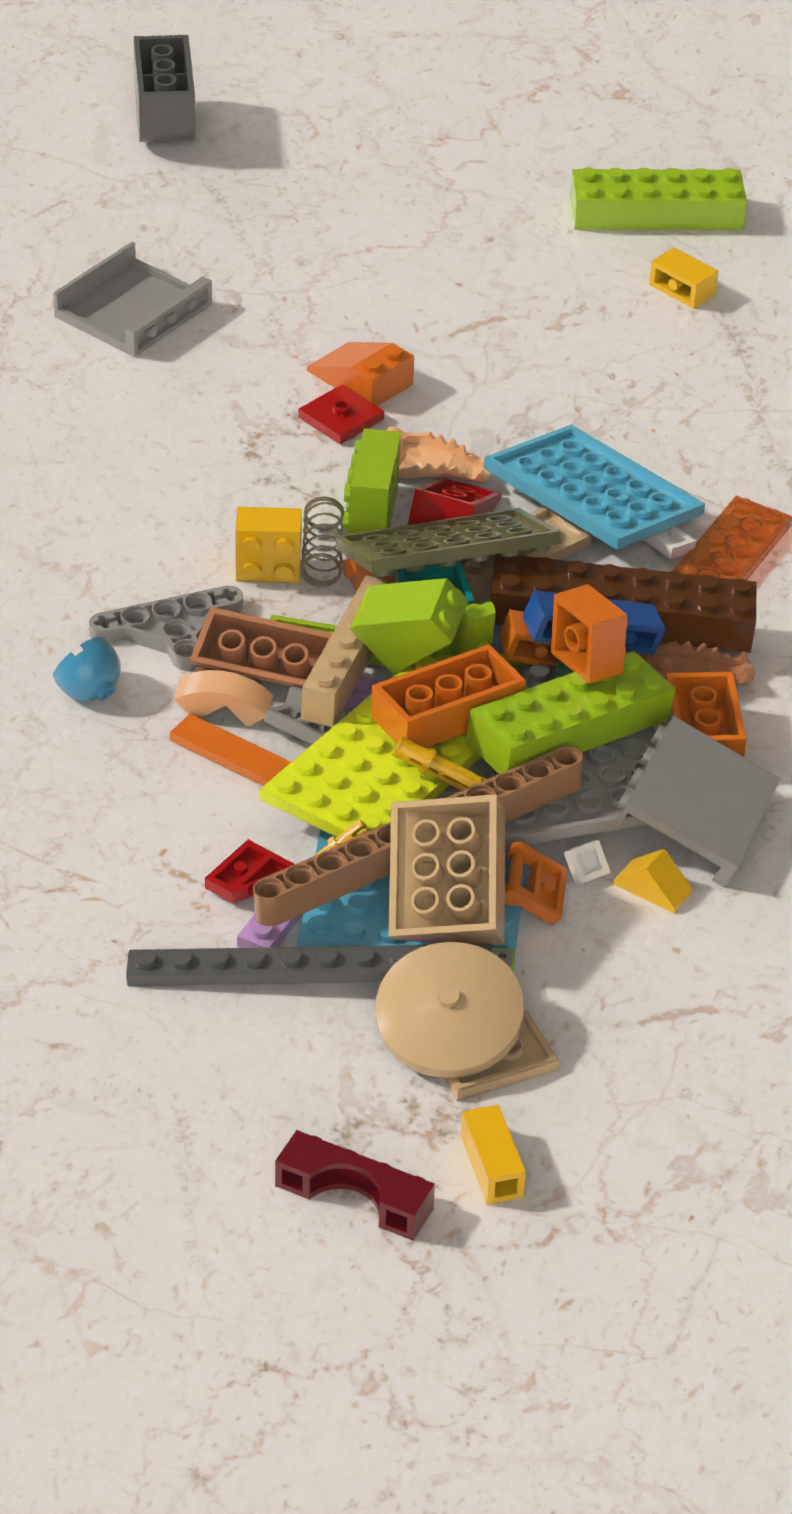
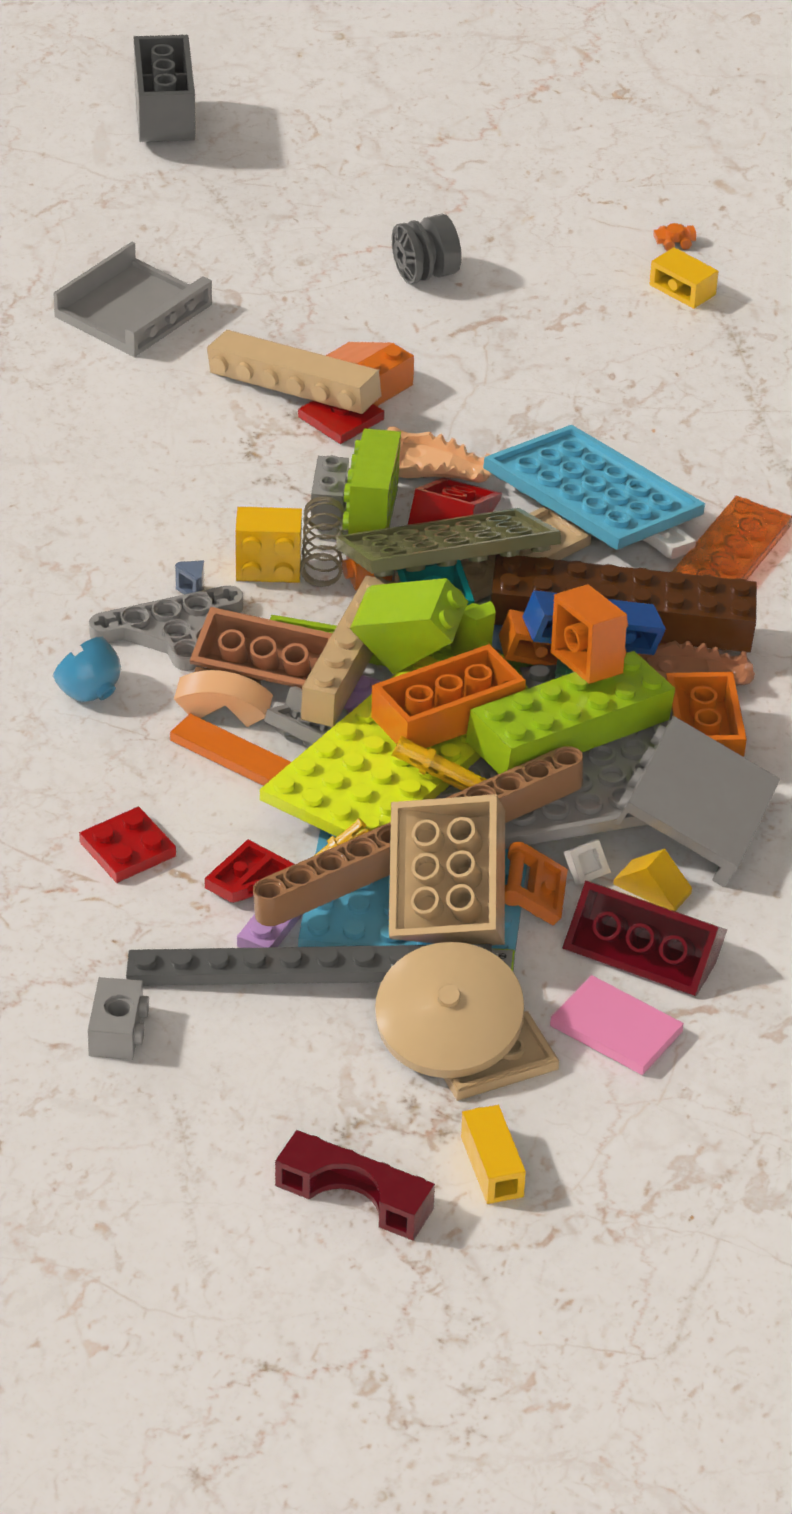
lime brick [570,168,747,230] -> none
none -> red plate [79,806,176,883]
none -> light grey brick [88,977,149,1060]
none -> sand blue slope [175,560,204,594]
none -> tan brick [207,330,381,414]
none -> light grey brick [311,455,349,526]
none -> dark grey wheel [392,214,461,284]
none -> bright pink tile [550,975,684,1075]
none -> dark red slope [562,880,728,996]
none -> orange piece [653,223,696,251]

